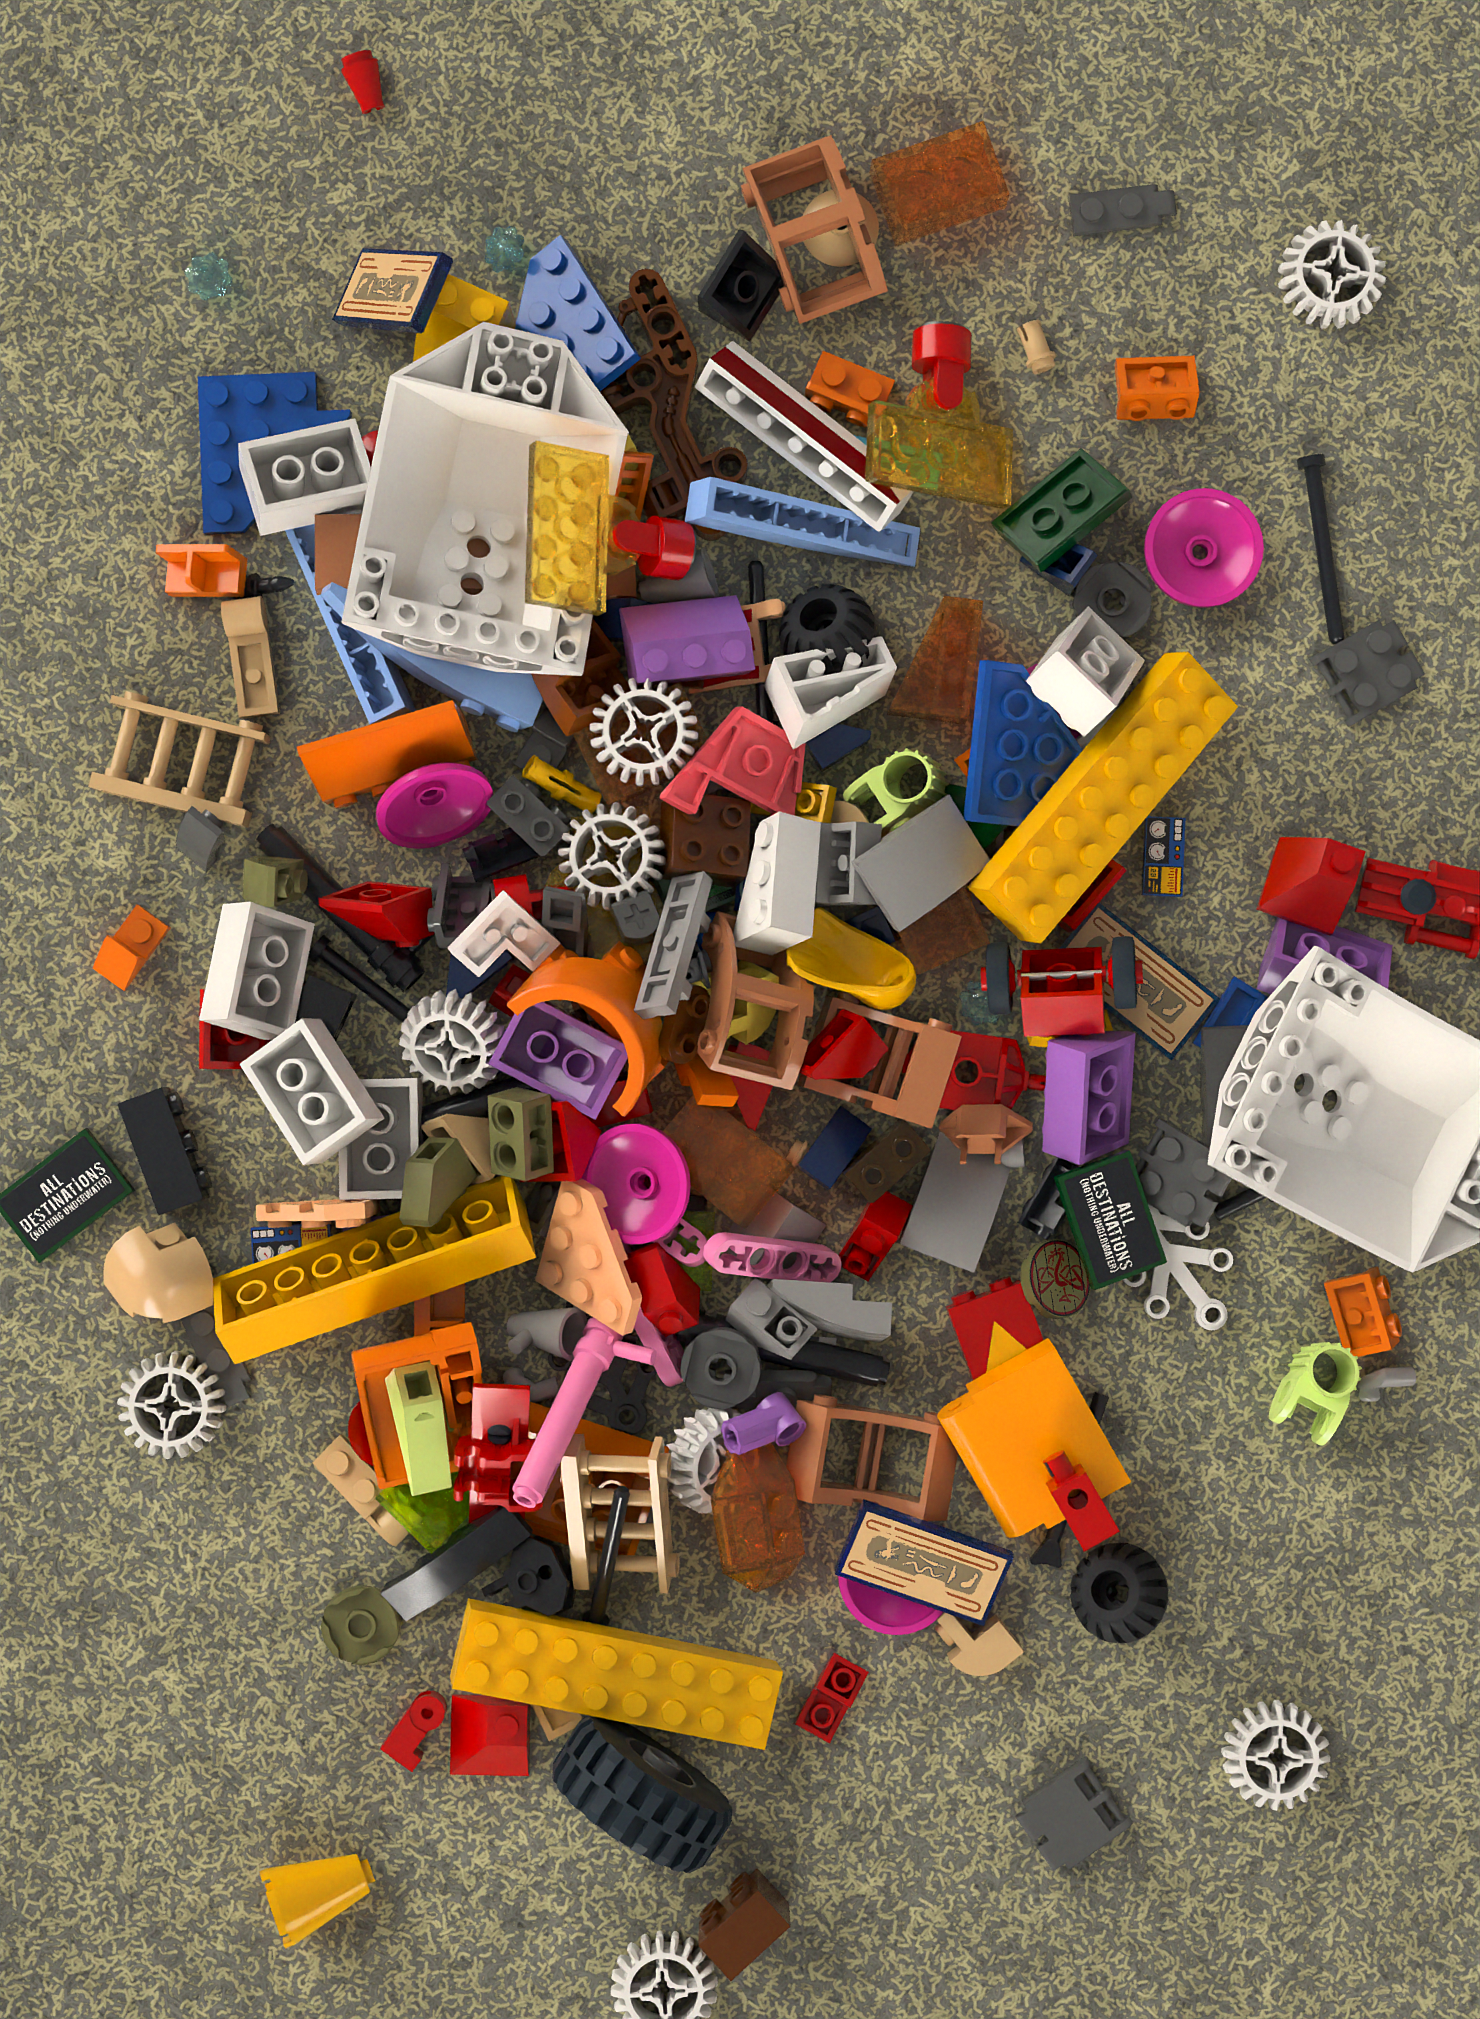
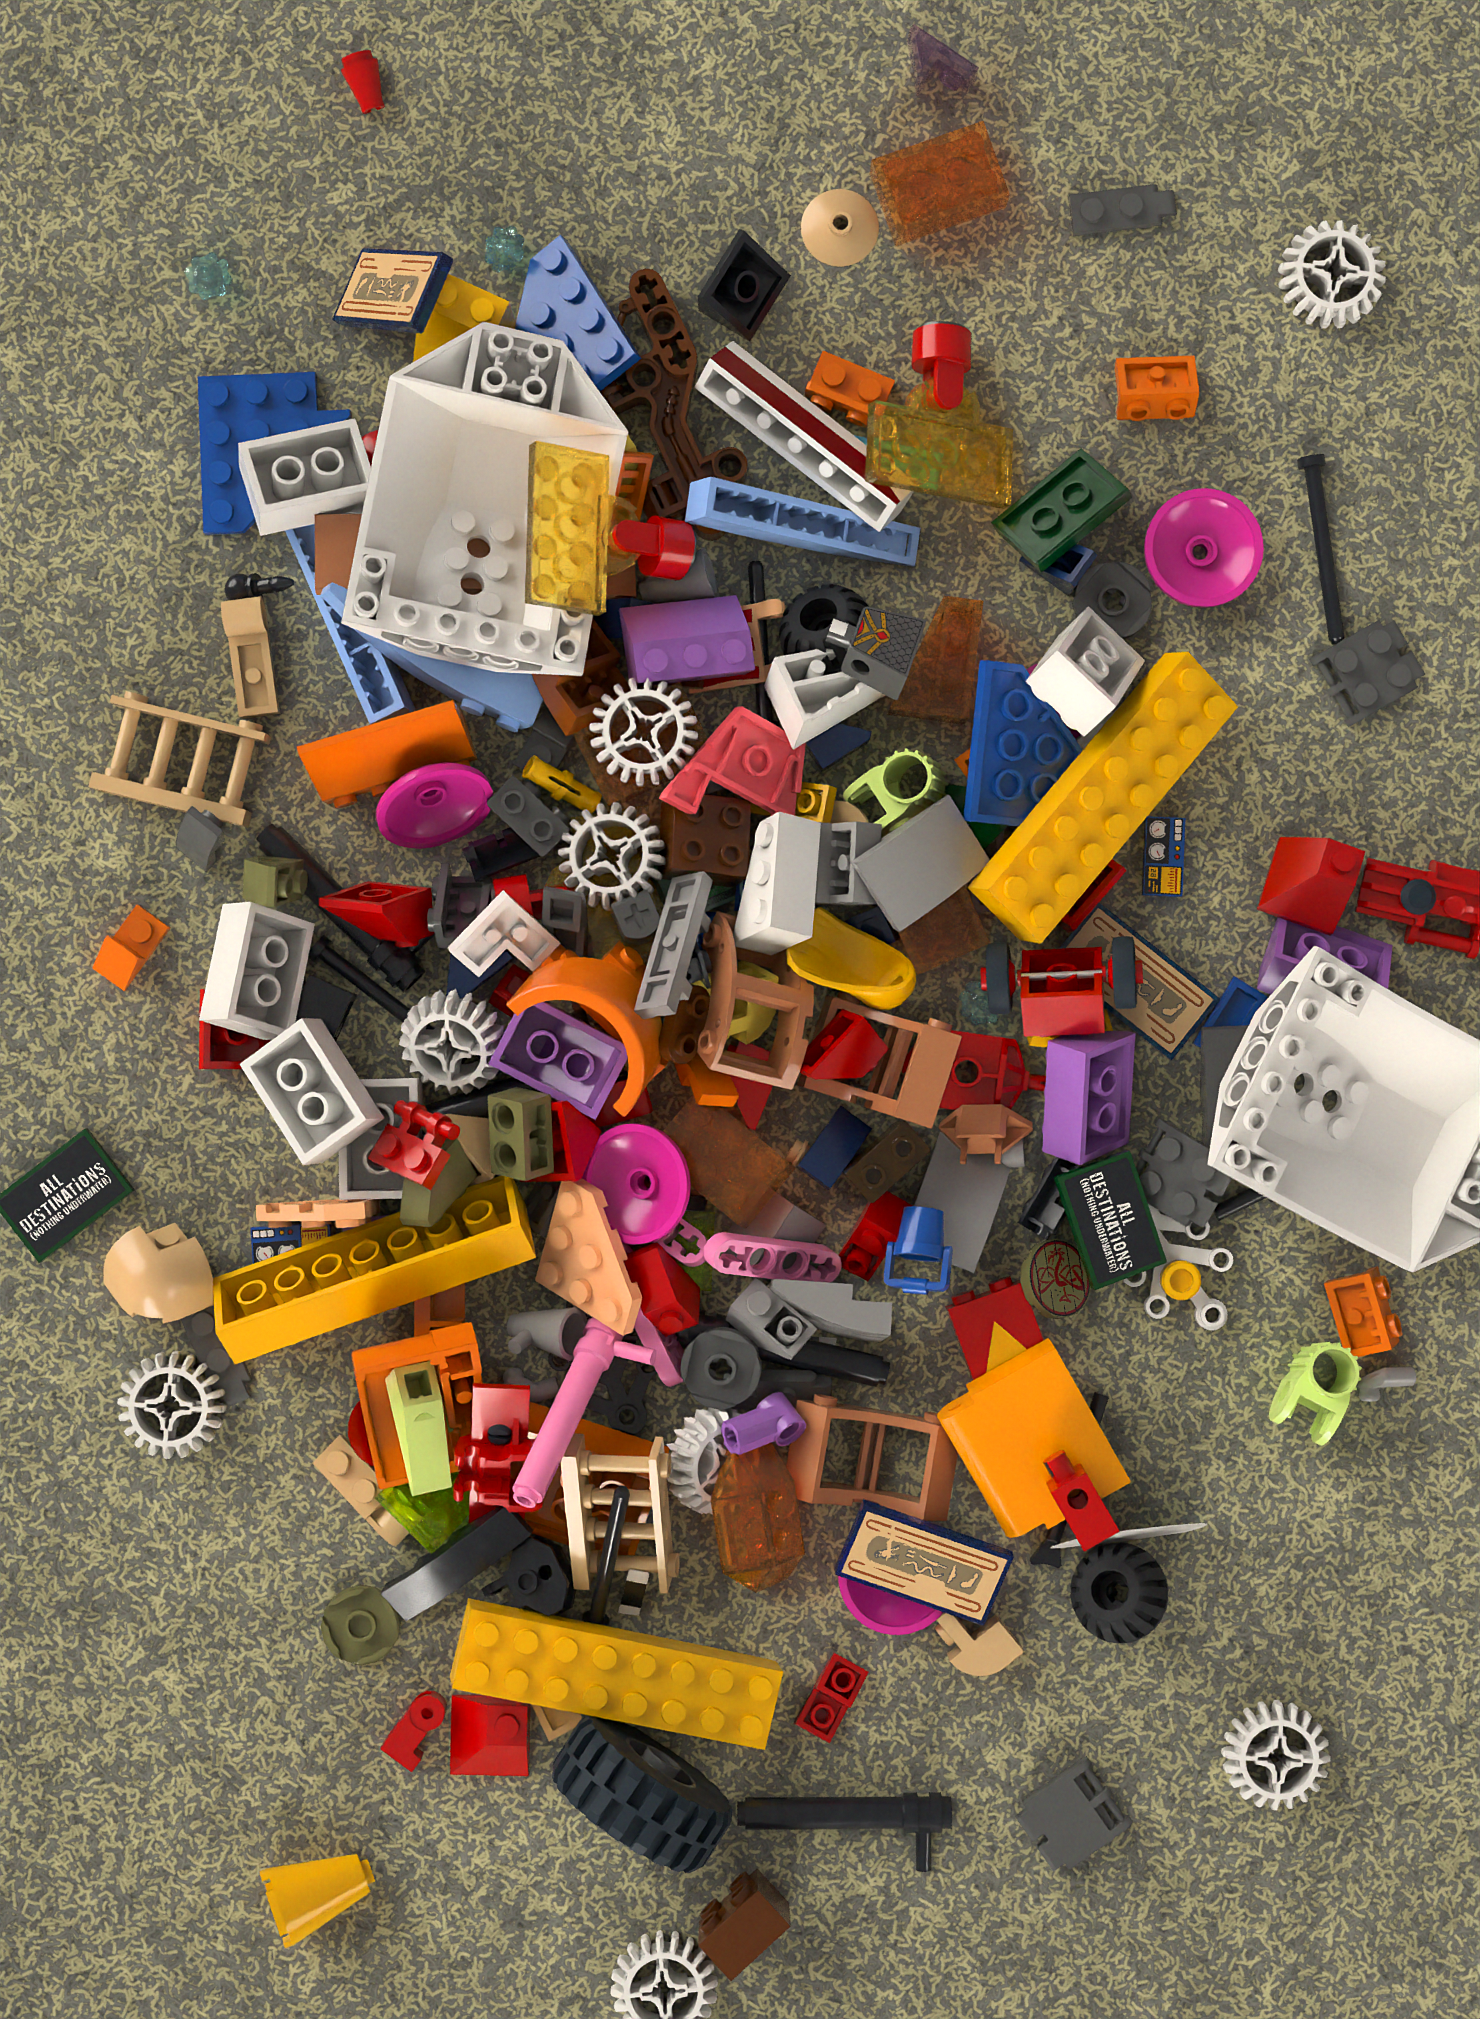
black brick [117,1087,212,1216] -> none
orange panel [155,544,248,597] -> none
nougat window [740,135,888,324] -> none
tan pin [1017,320,1056,374] -> none
none -> red plate [367,1100,460,1190]
none -> sticker [618,1569,649,1616]
none -> black cylinder [737,1792,952,1872]
none -> torso [825,607,926,700]
none -> blue piece [884,1206,953,1295]
none -> slope [907,24,979,97]
none -> white sticker [1051,1523,1207,1549]
none -> yellow tile [1160,1260,1201,1300]

